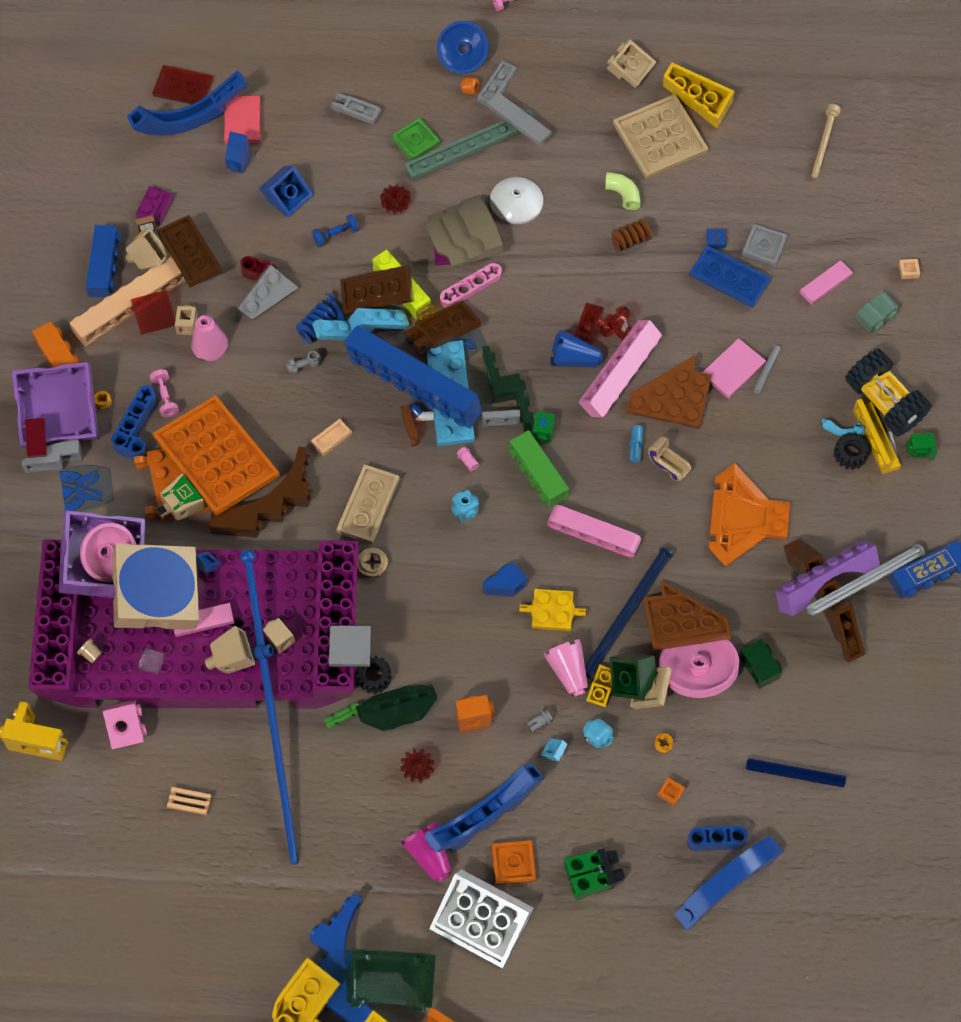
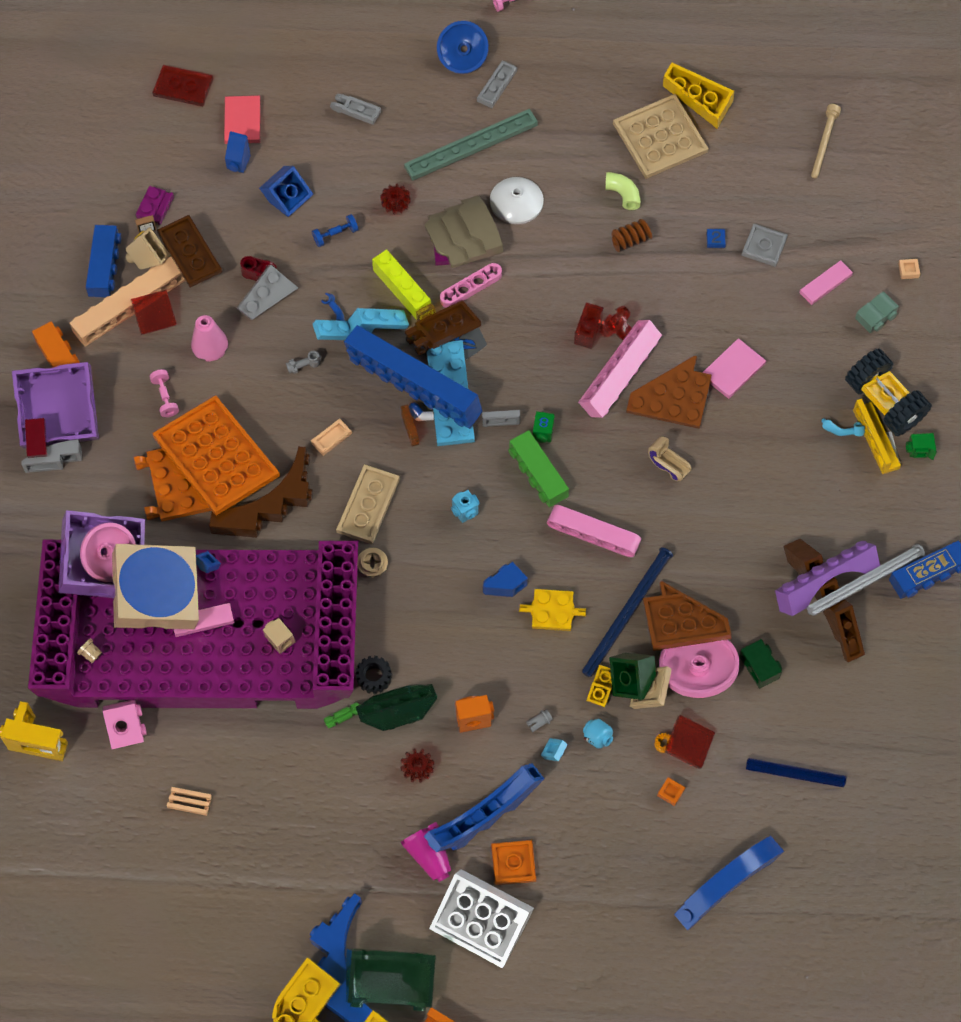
sticker [60,466,114,512] -> none
light orange bush [94,391,112,410] -> none
blue beam [111,385,157,460] -> none
blue arch [127,70,248,136] -> none
clear tile [138,648,165,674] -> none
torso [156,473,205,520] -> none
tan brick [175,305,198,335] -> none
tan torso [205,626,255,674] -> none
blue bar [240,550,298,865] -> none
blue piece [296,303,336,344] -> none
light grey tile [329,626,371,667] -> none
reddish brown tile [340,265,414,316] -> none
bright green tile [391,117,441,160] -> none
bright pink pin [457,447,480,472] -> none
orange piece [460,77,479,95] -> none
clear green bracket [482,345,534,432] -> none
light grey tile [487,92,551,146] -> none
bright pink cone [543,639,588,697] -> none
blue cone [550,330,603,367] -> none
green hips [563,848,625,901] -> none
tan plate [606,40,656,88] -> none
dark azure axle [629,425,644,463] -> none
blue beam [687,826,748,851] -> none
blue plate [689,245,771,308] -> none
orange plate [708,463,790,567] -> none
light grey bar [753,345,781,394] -> none
black tyre [834,433,870,470] -> none
none -> clear red tile [664,715,715,769]

